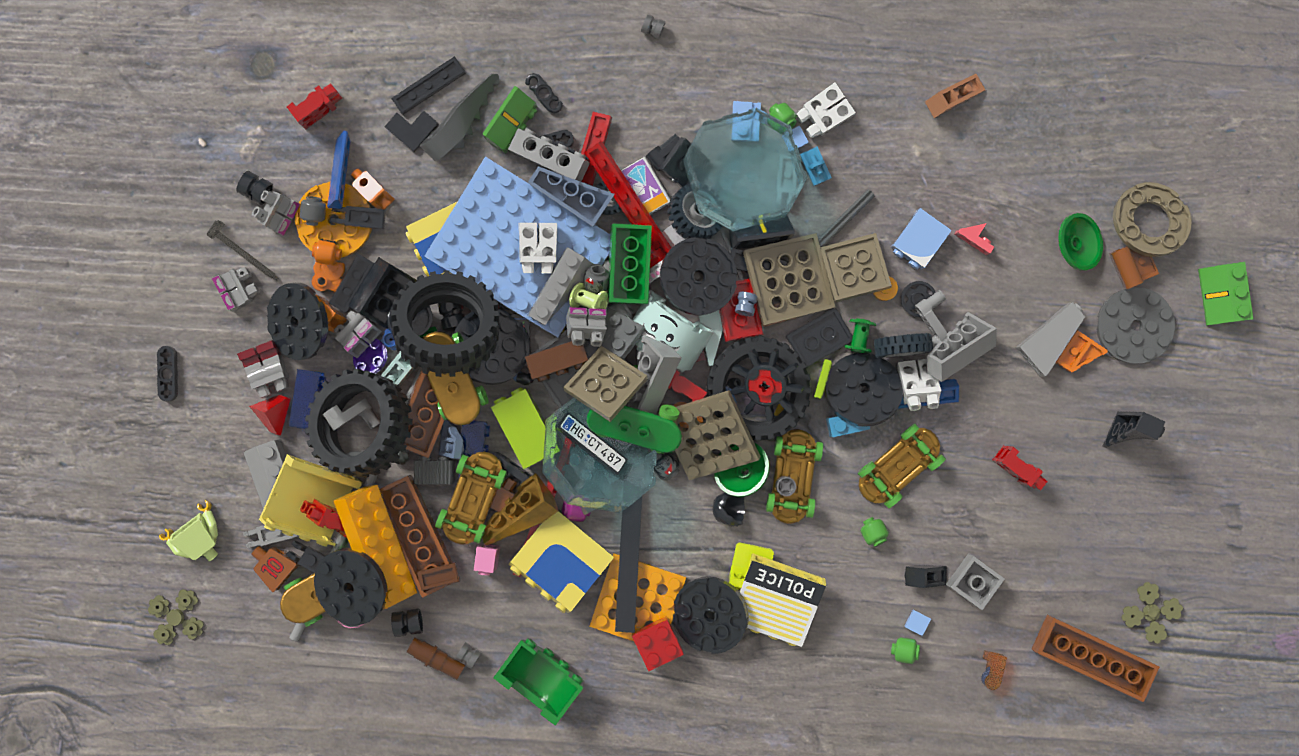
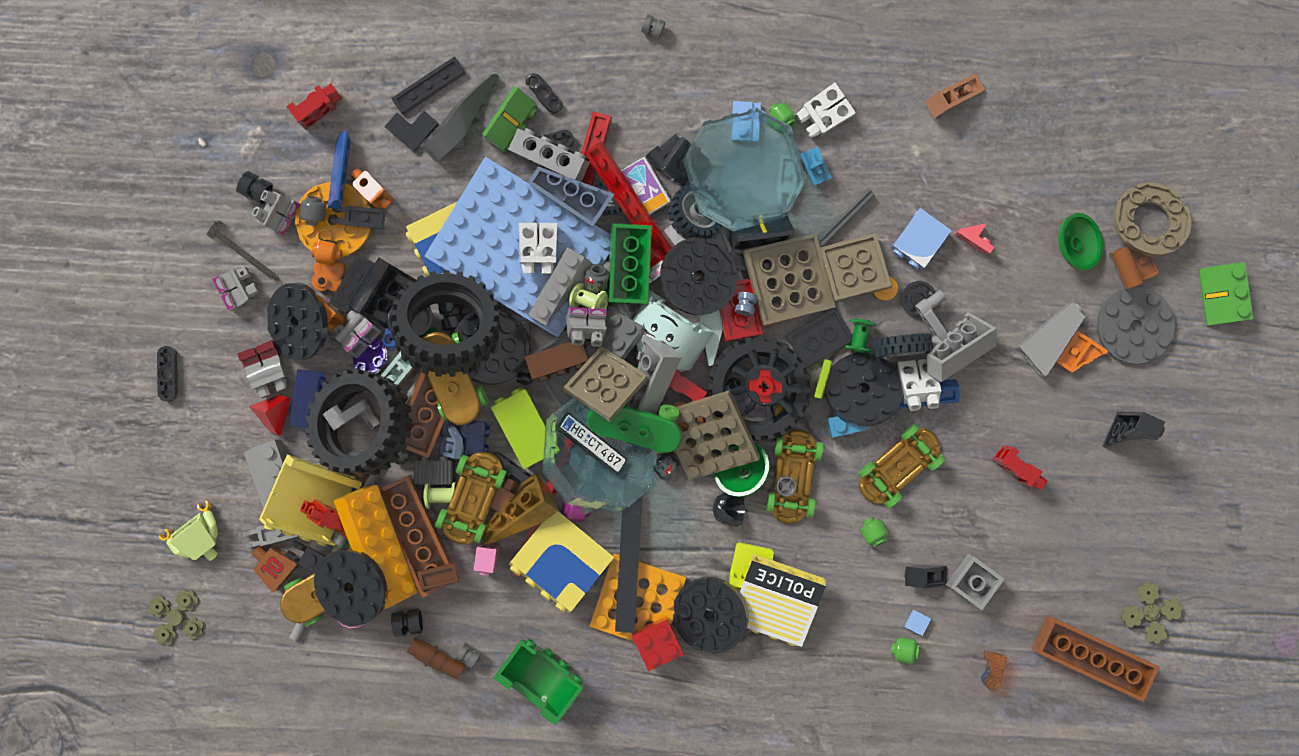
light blue tile [782,125,808,152] -> none
none -> yellowish green hose [424,482,457,509]

